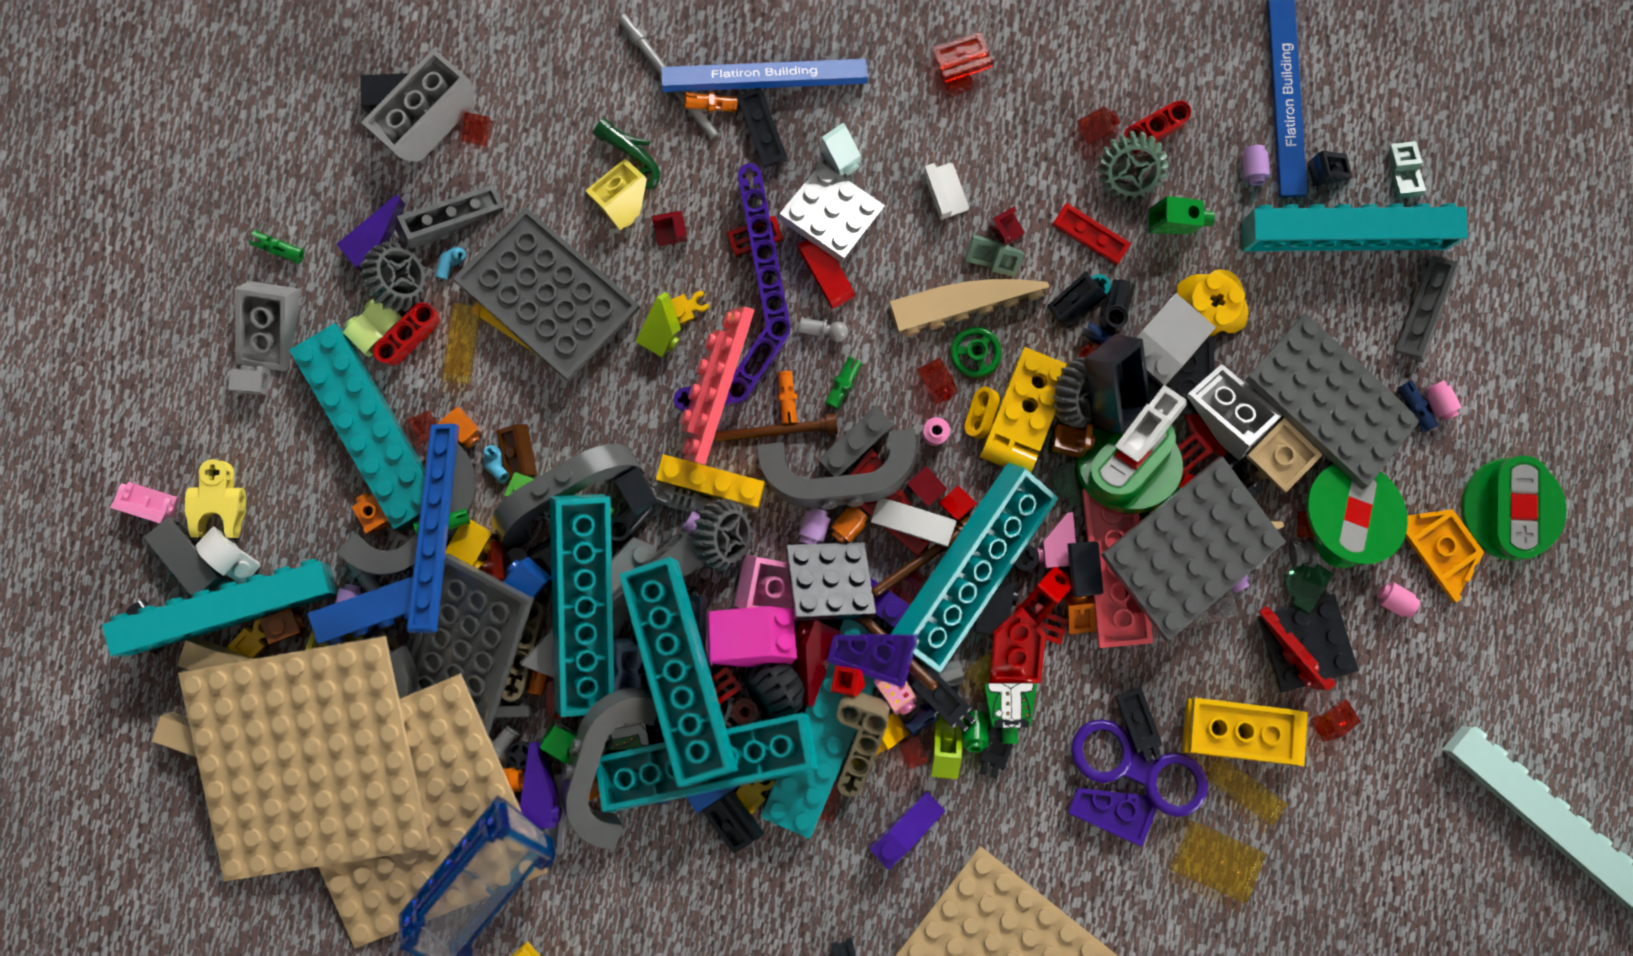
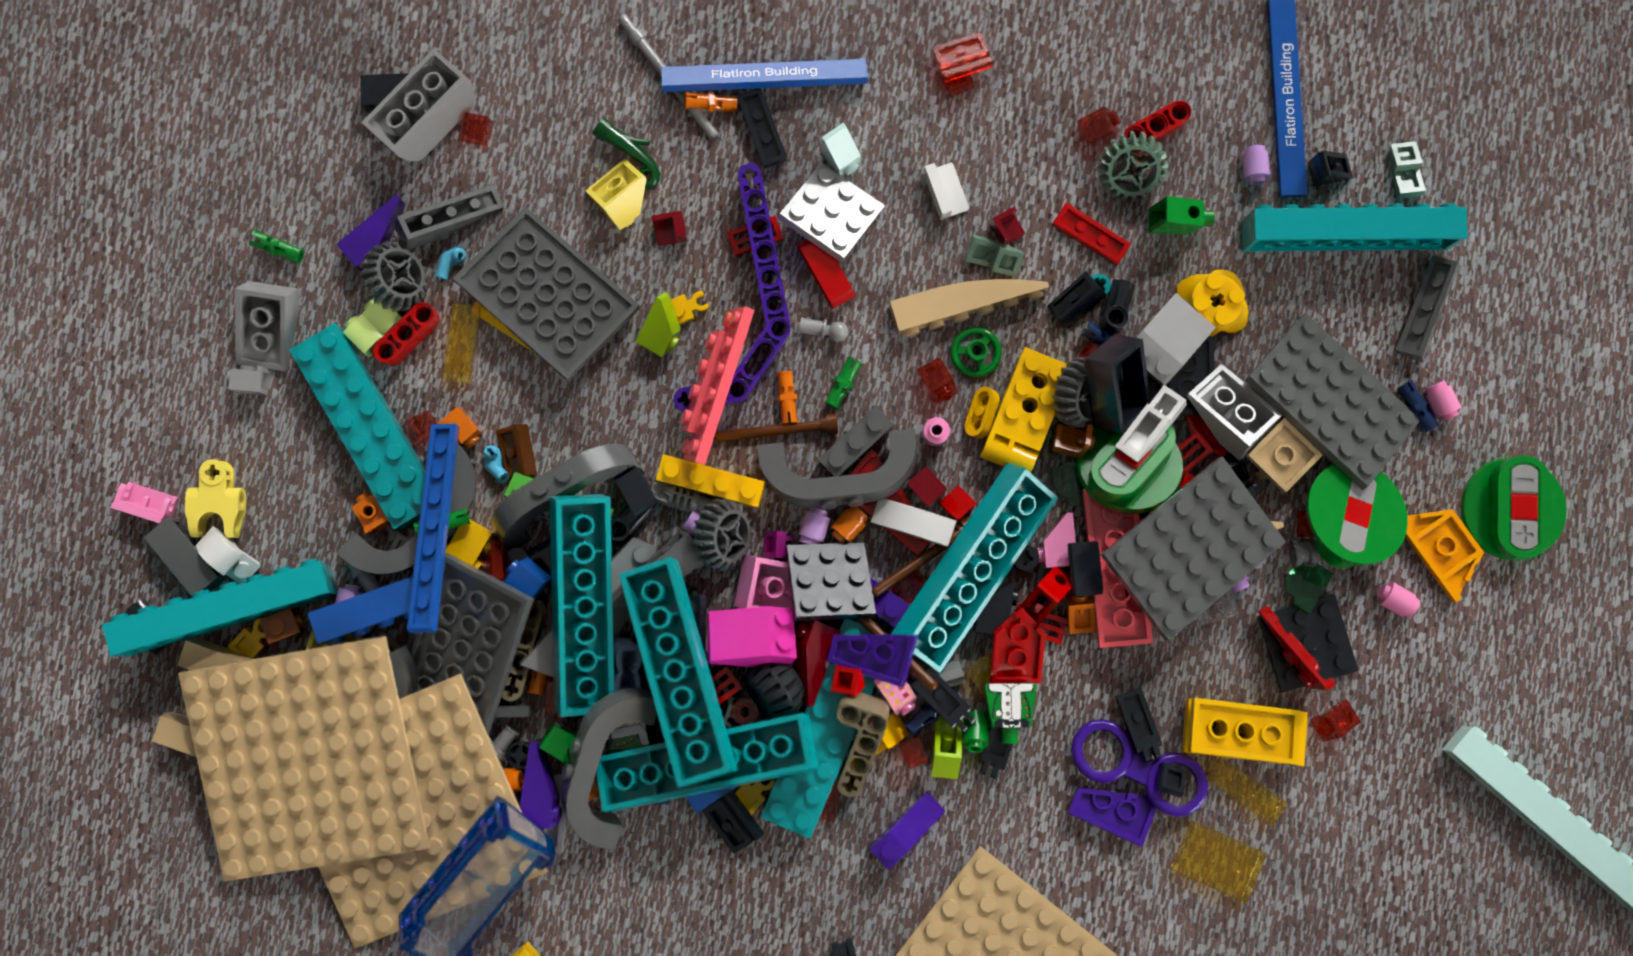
none -> magenta tile [763,531,794,558]
none -> black tile [1155,762,1187,798]

